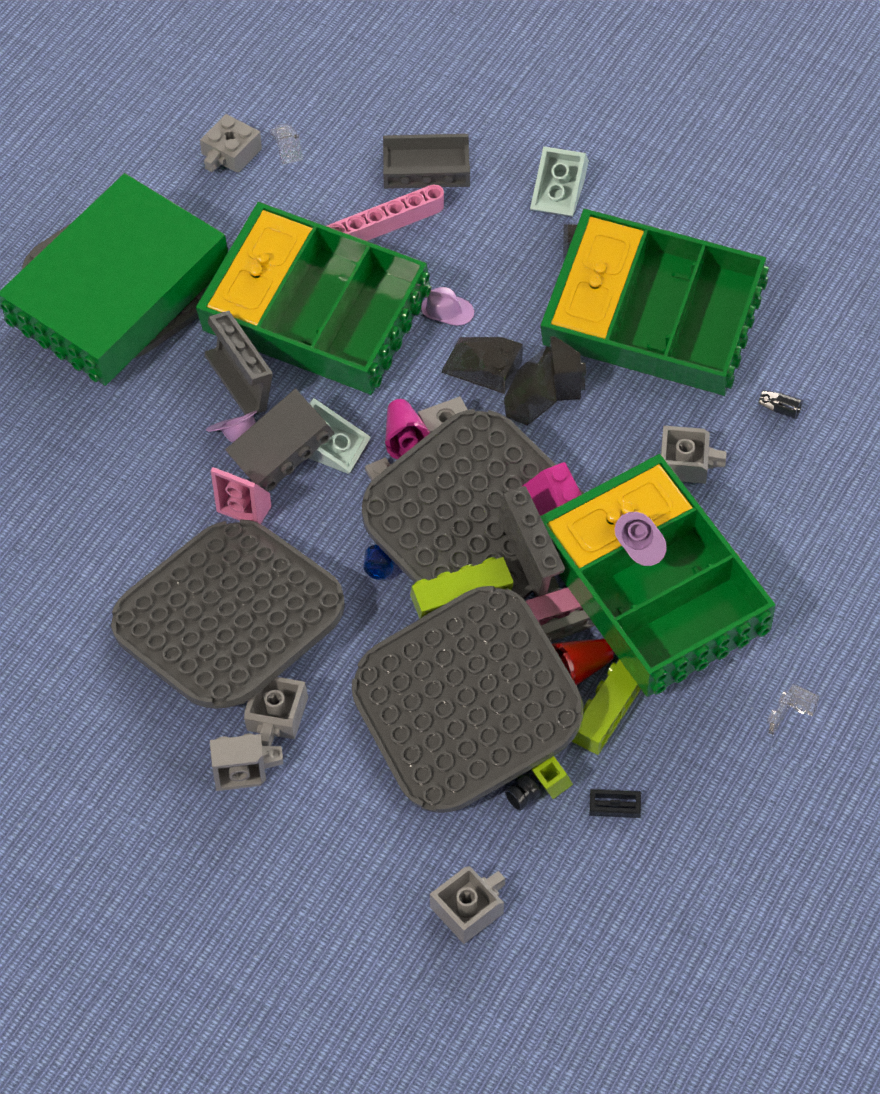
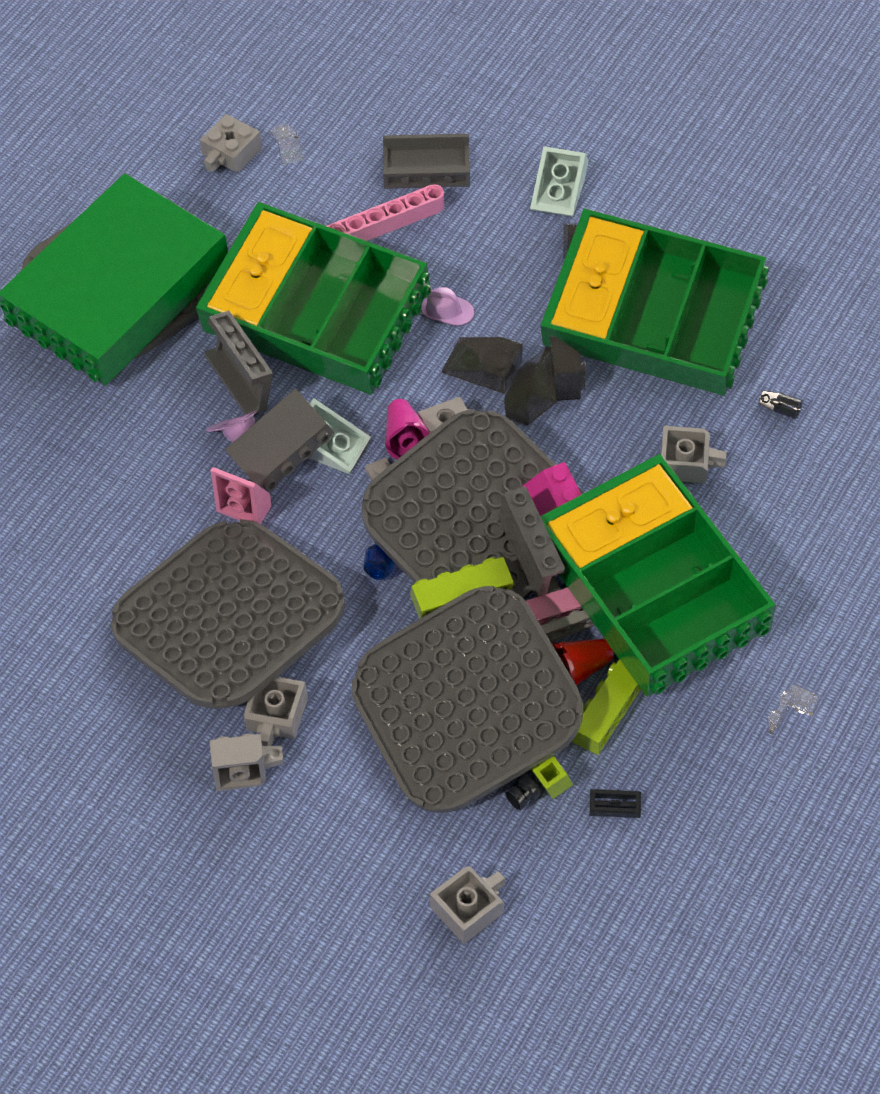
lavender piece [615,512,667,566] -> none

